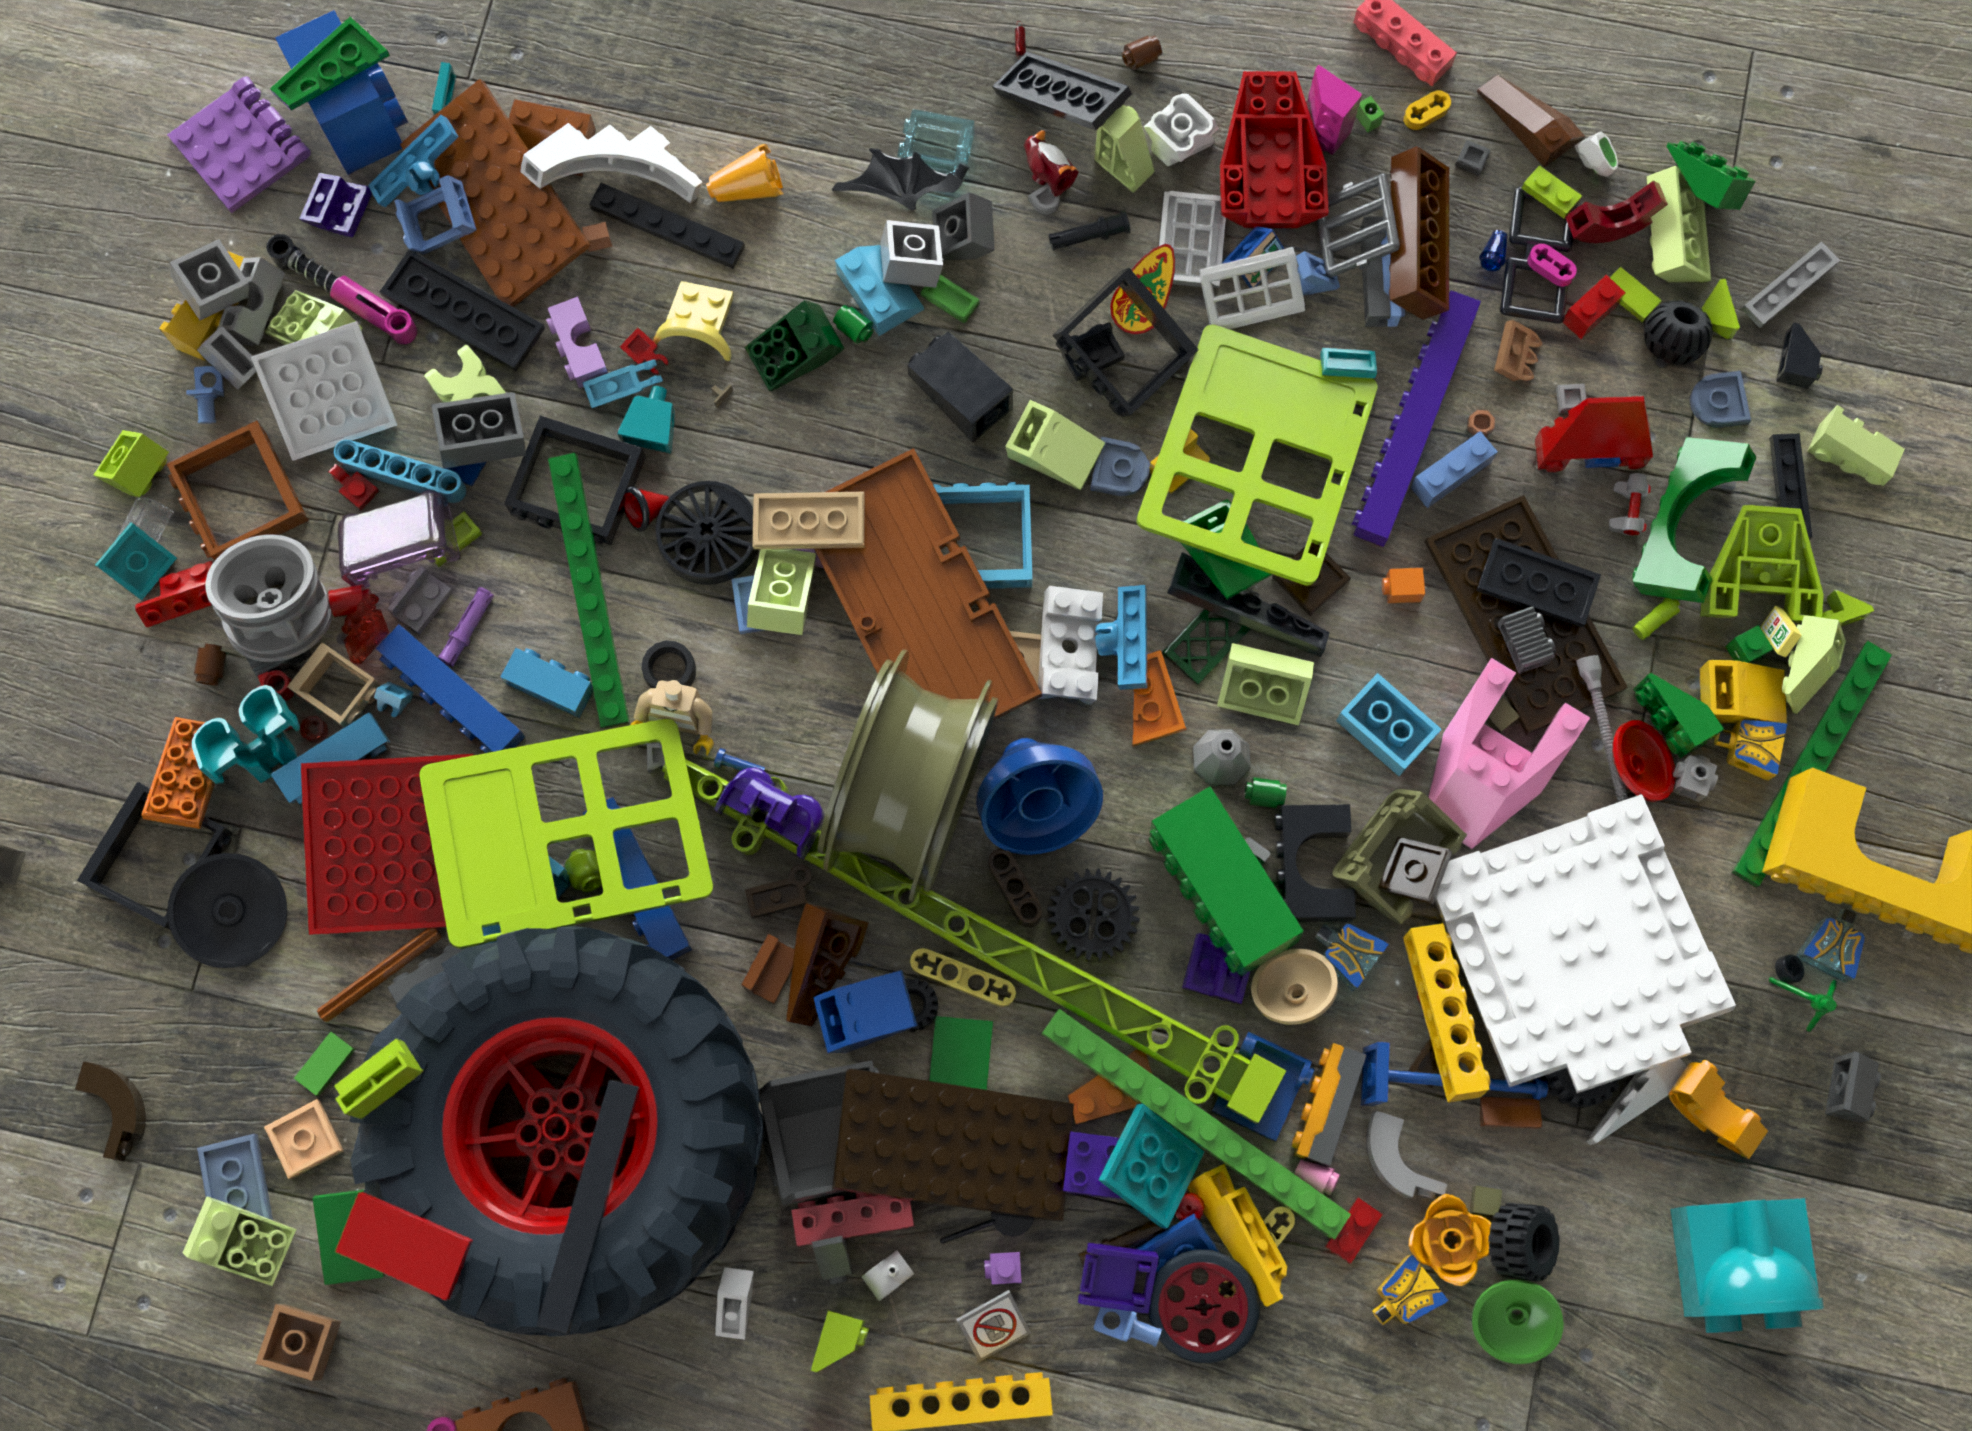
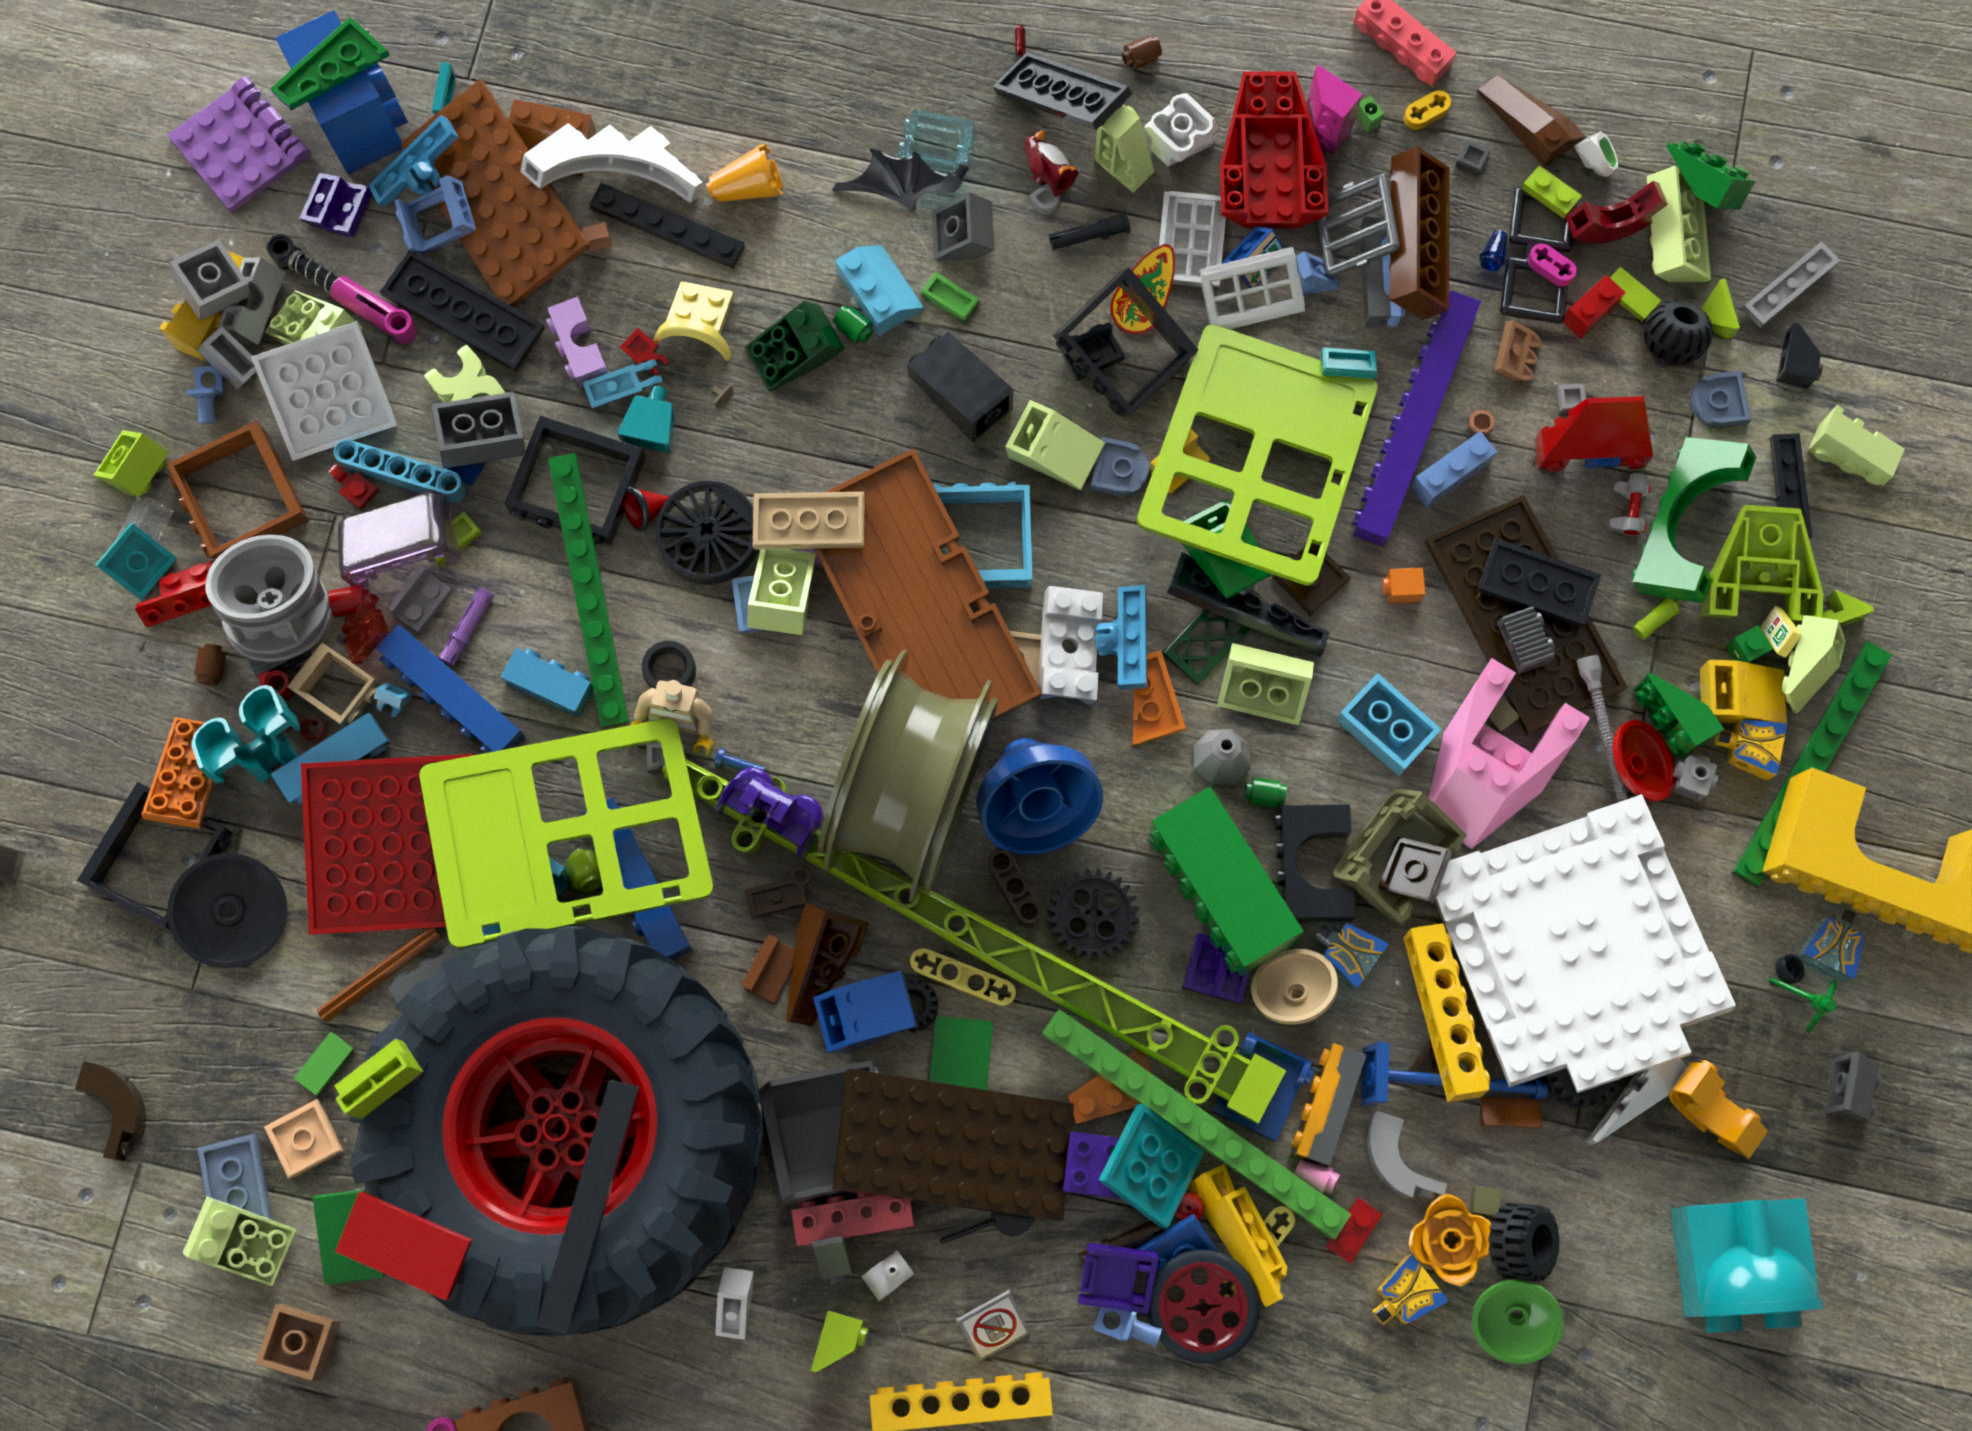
light grey brick [880,220,943,288] -> none
medium lavender brick [984,1252,1022,1285] -> none
light grey tile [1245,837,1270,866] -> none

